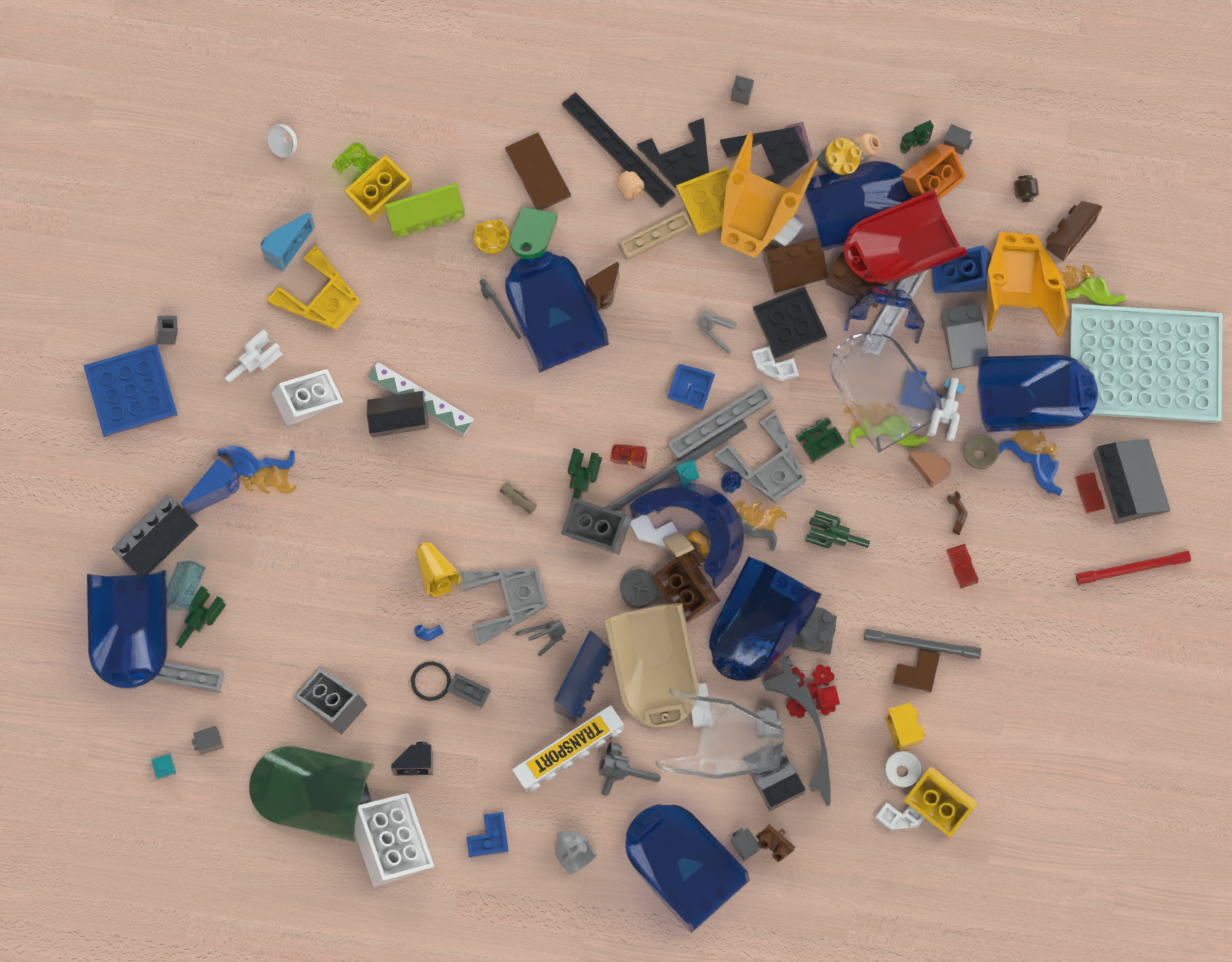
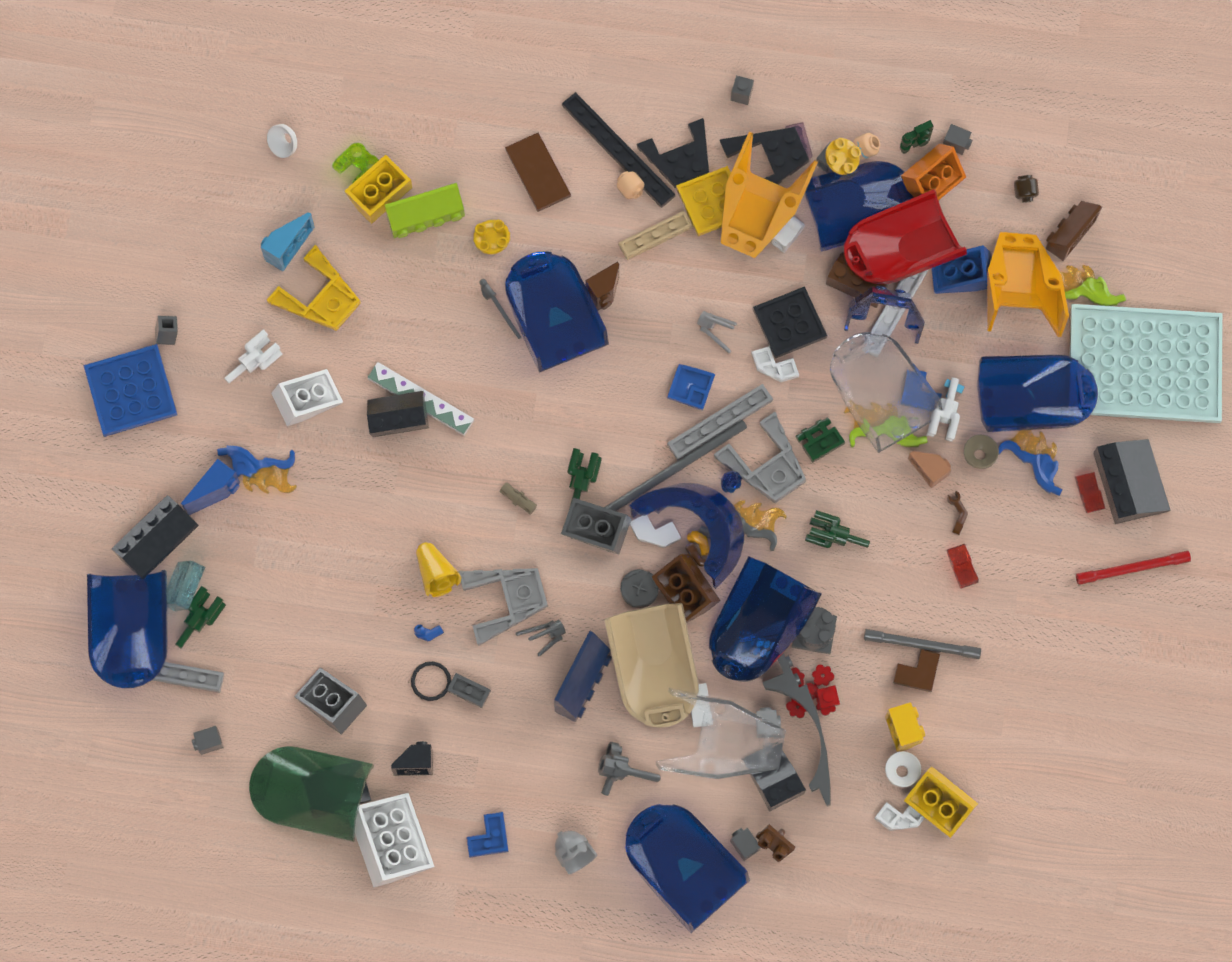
teal plate [151,754,176,779] -> none
tile [510,207,558,259] -> none
brick [512,705,624,793] -> none
clear red leg [610,444,648,469] -> none
tan slope [663,532,694,557] -> none
teal plate [675,459,700,485] -> none
reddish brown slope [763,237,828,293] -> none
slope [940,303,990,370] -> none

